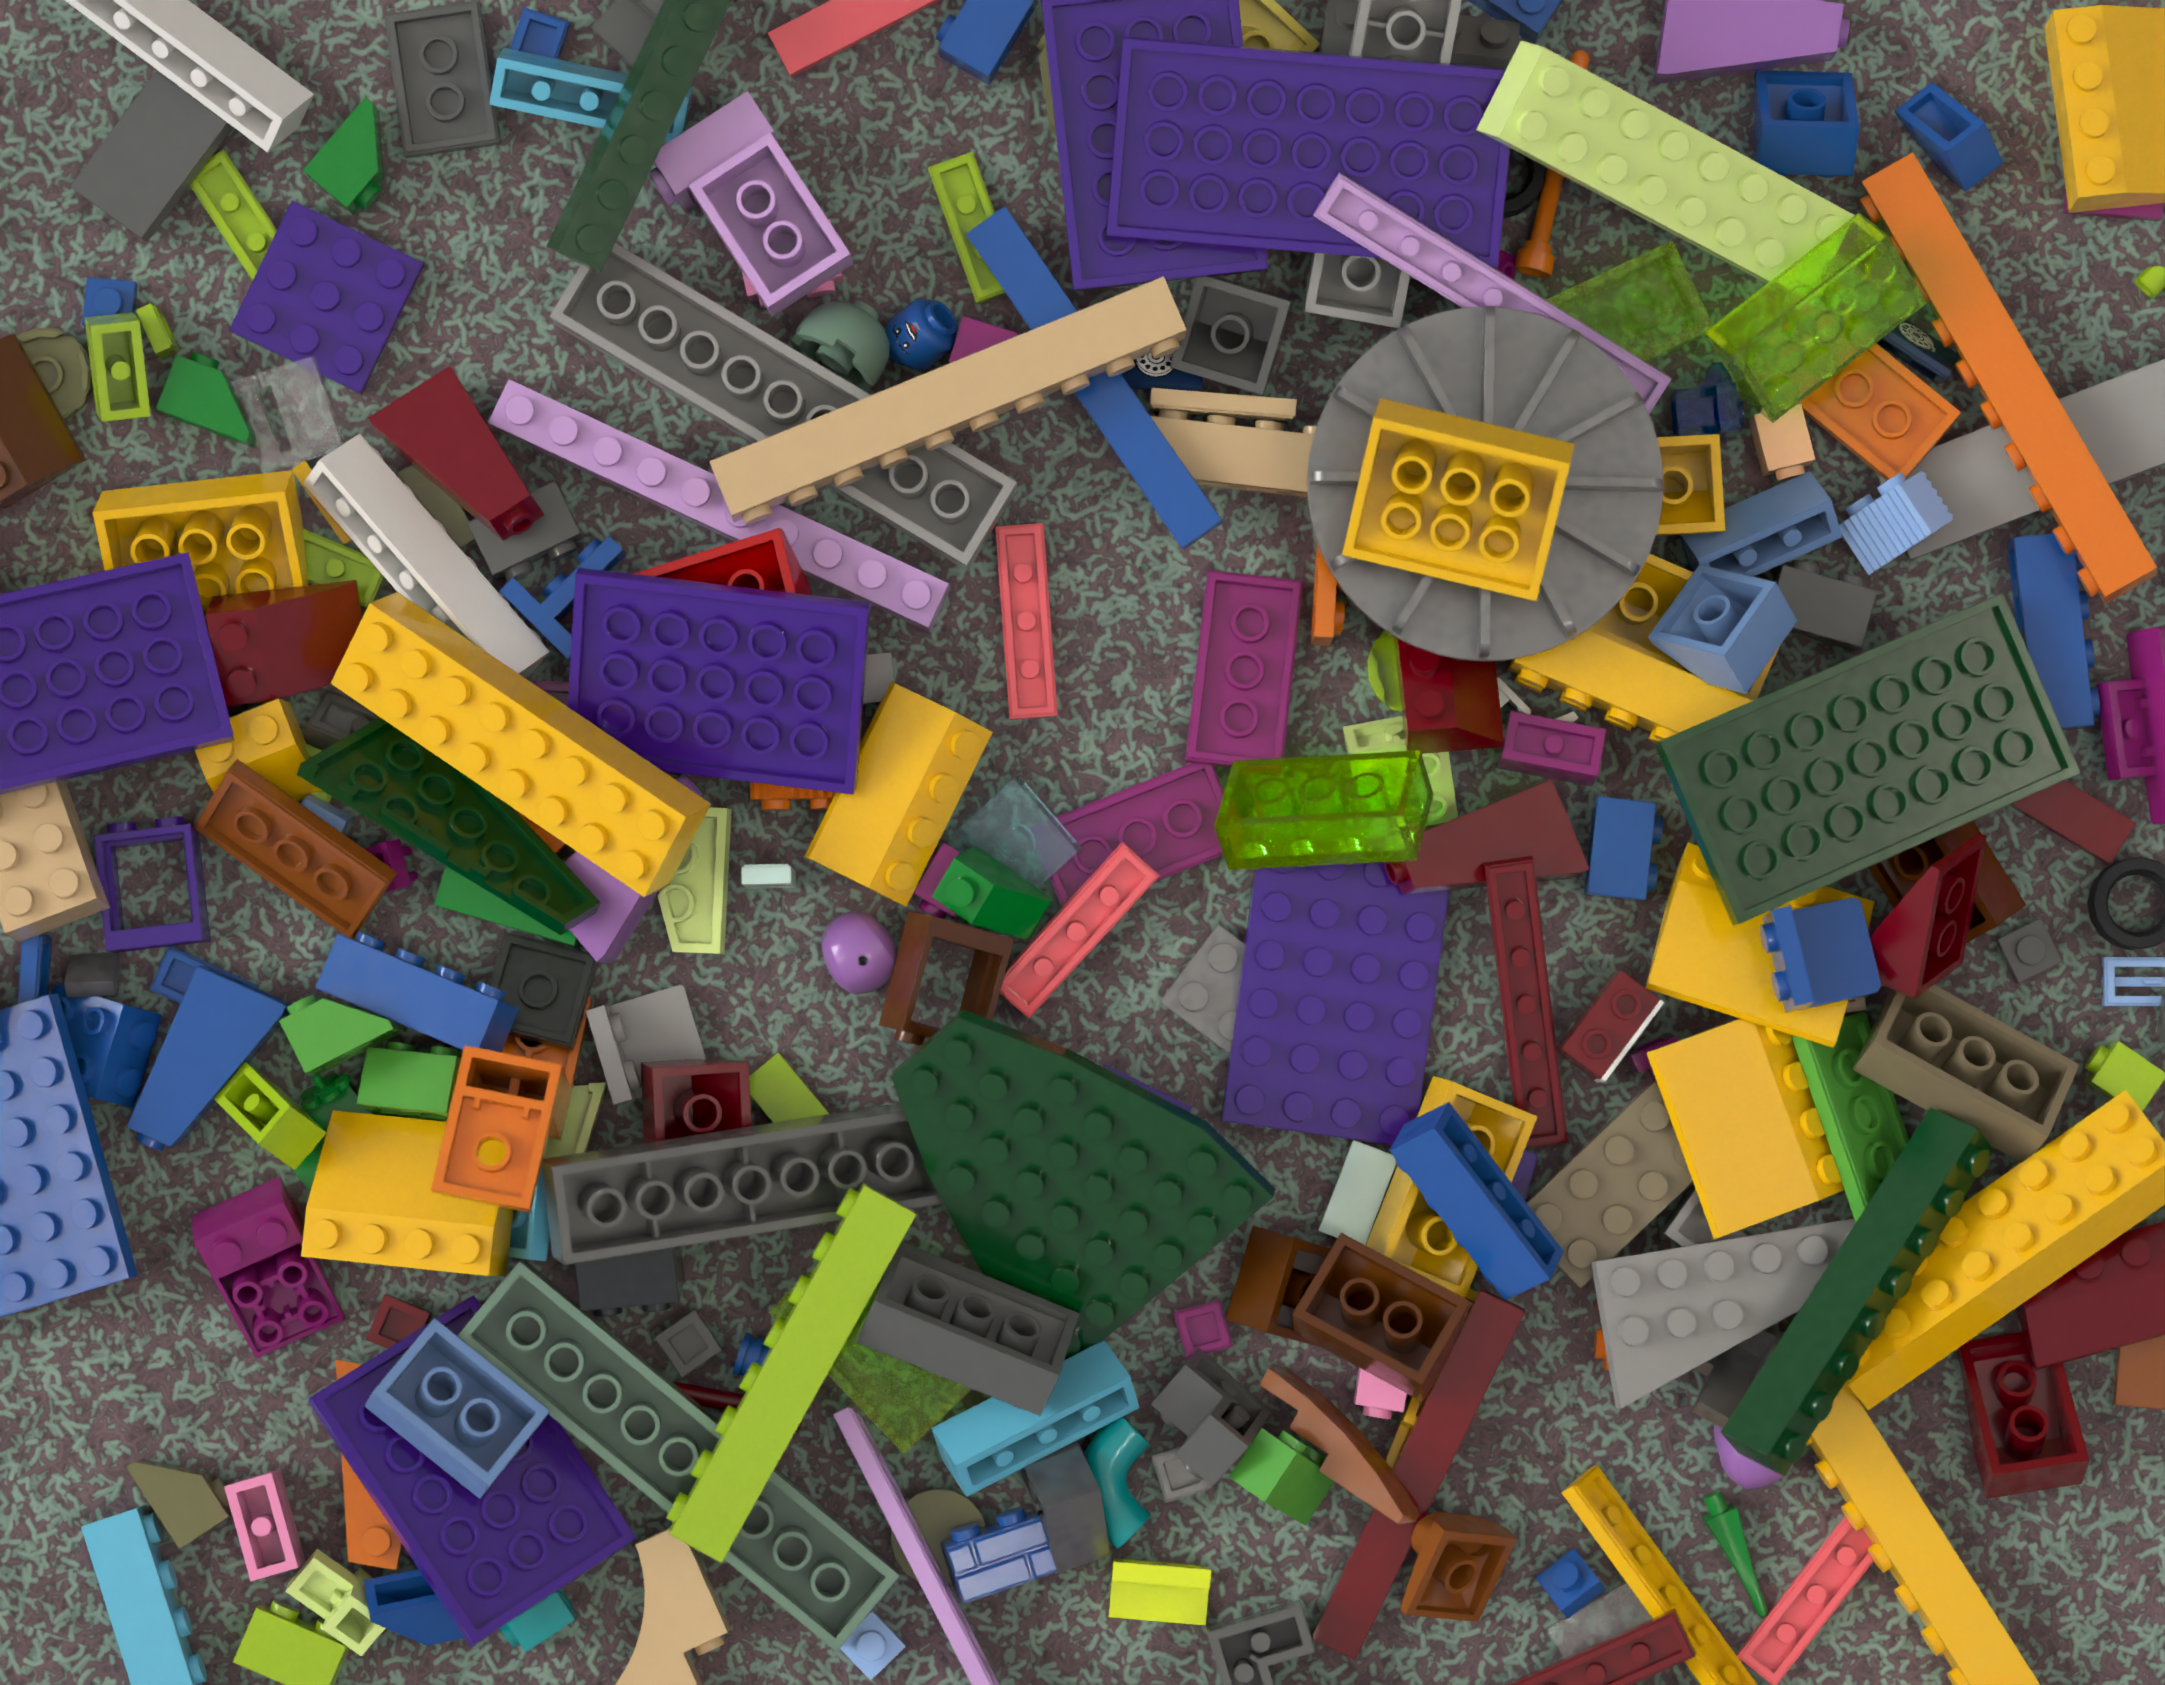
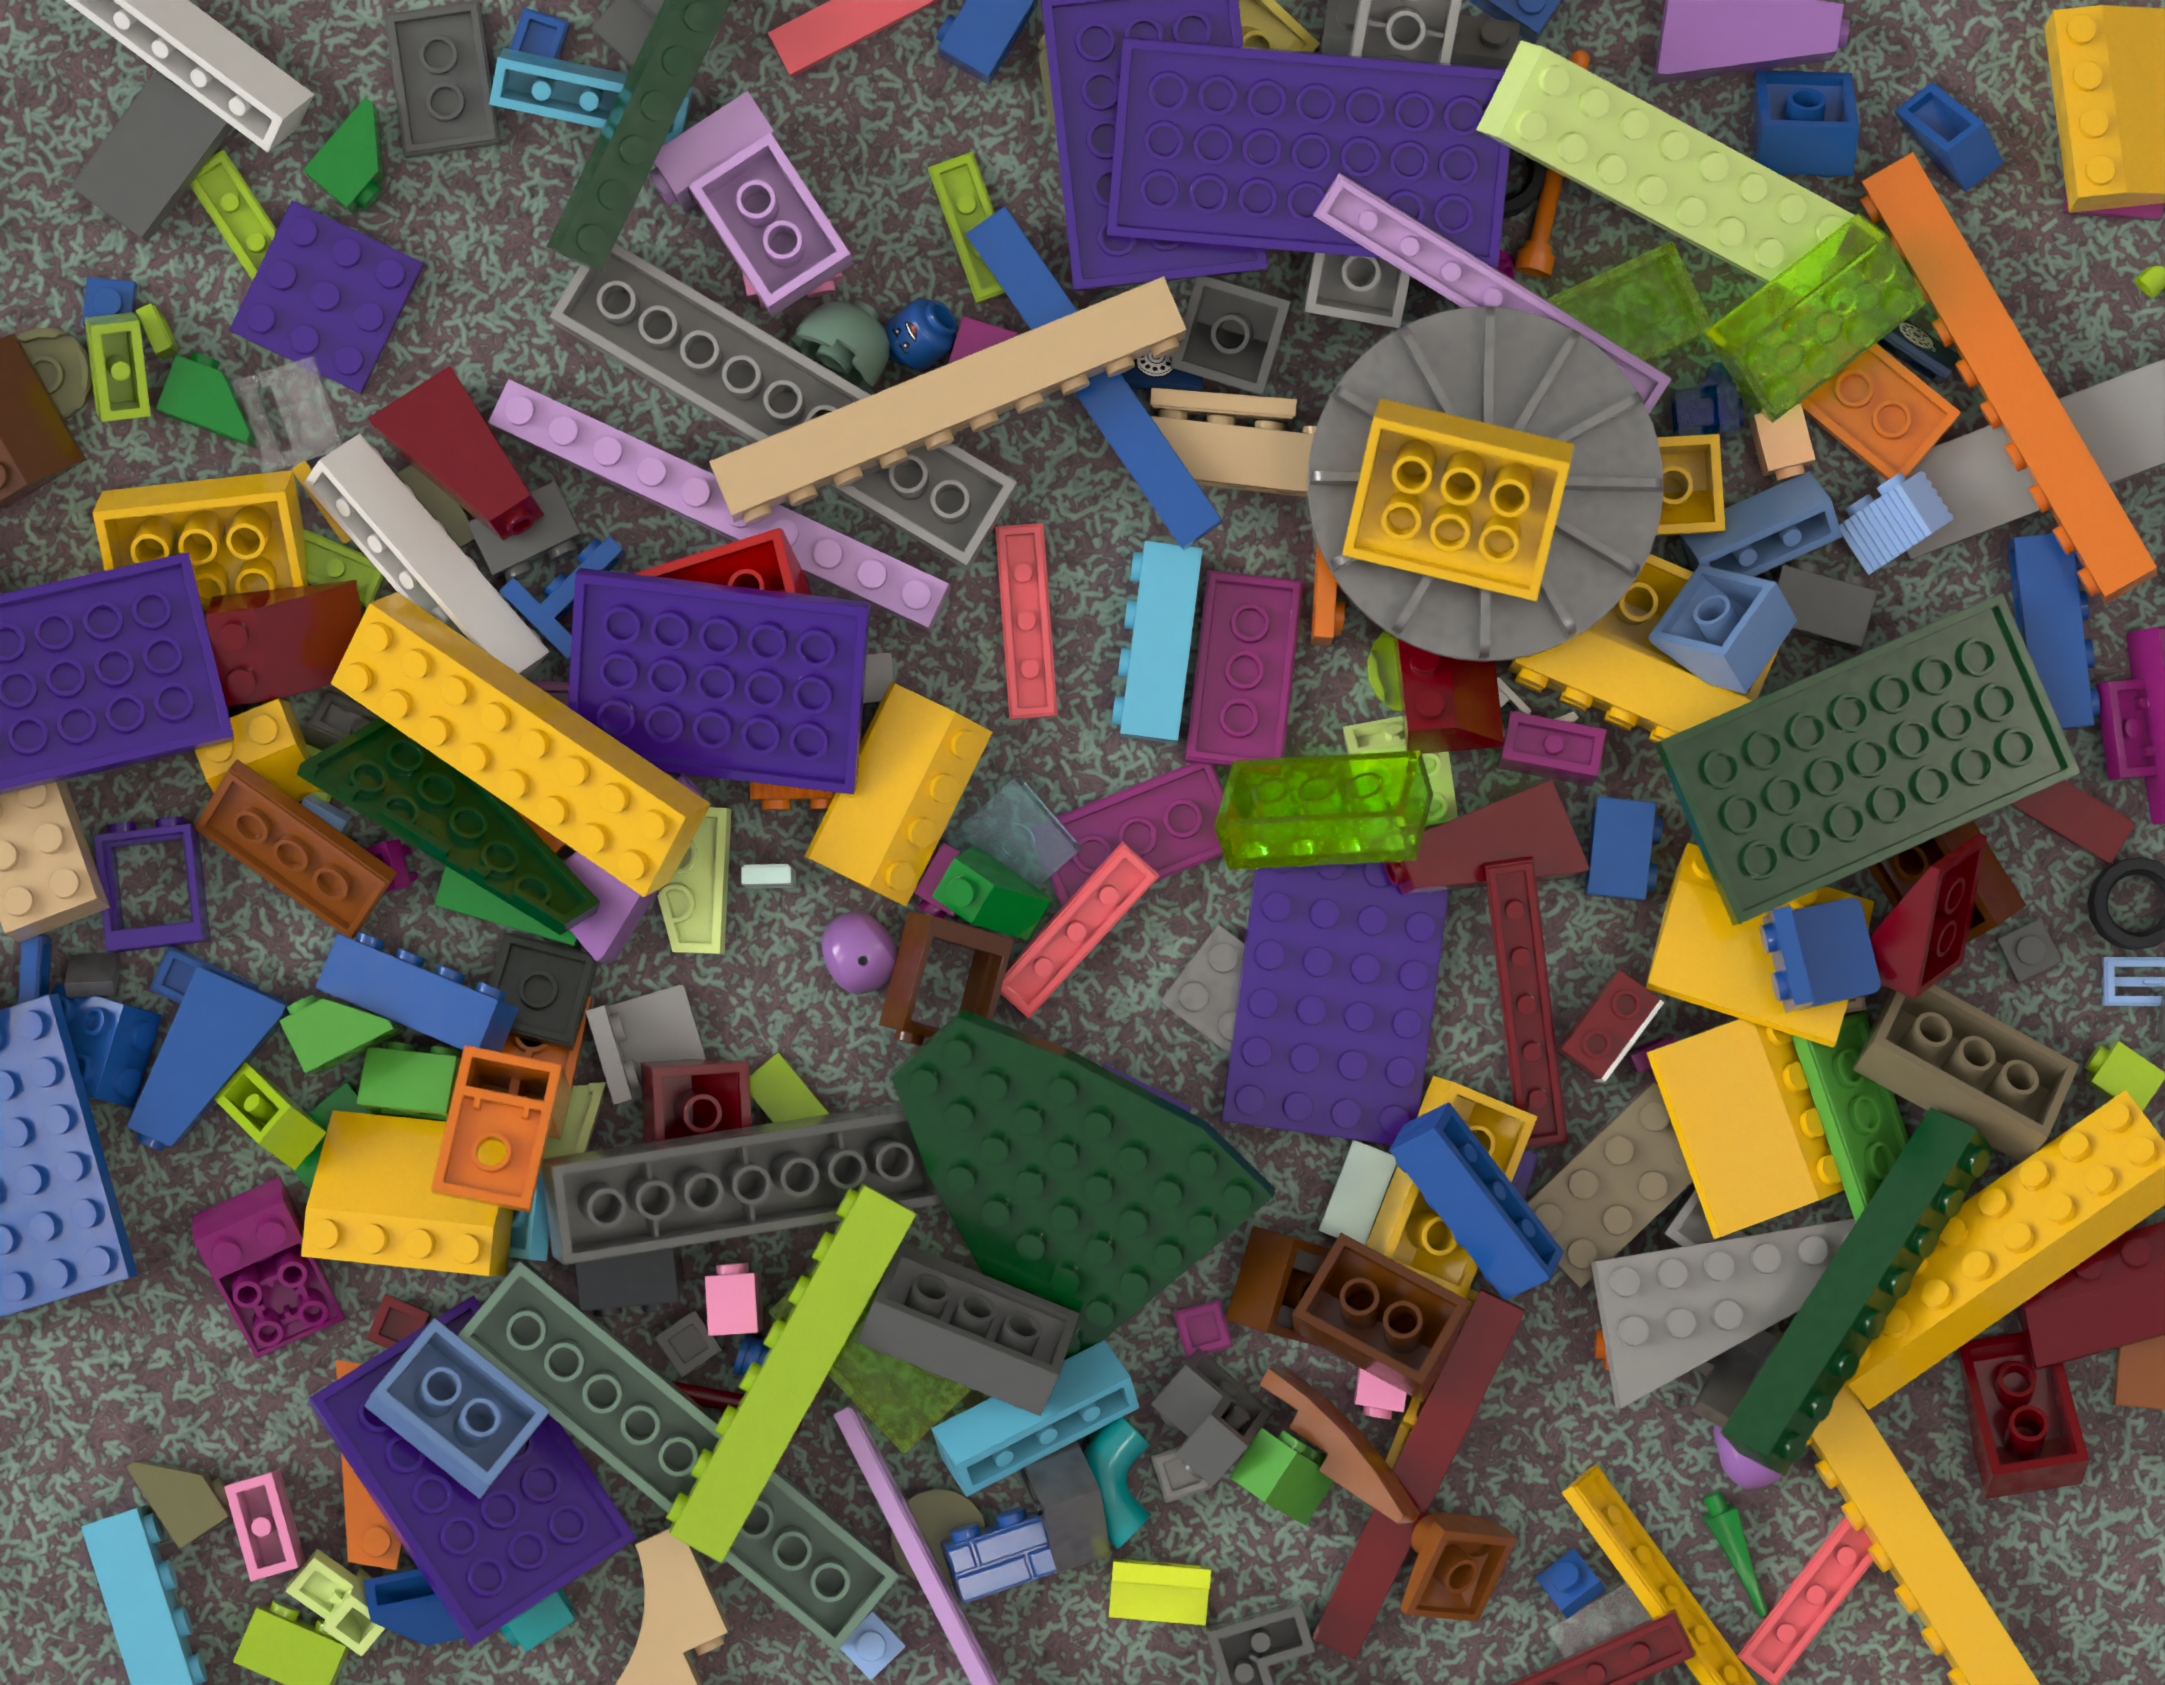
green plant [300,1073,351,1110] -> none
none -> bright pink brick [705,1262,764,1336]
none -> medium azure brick [1112,541,1203,744]

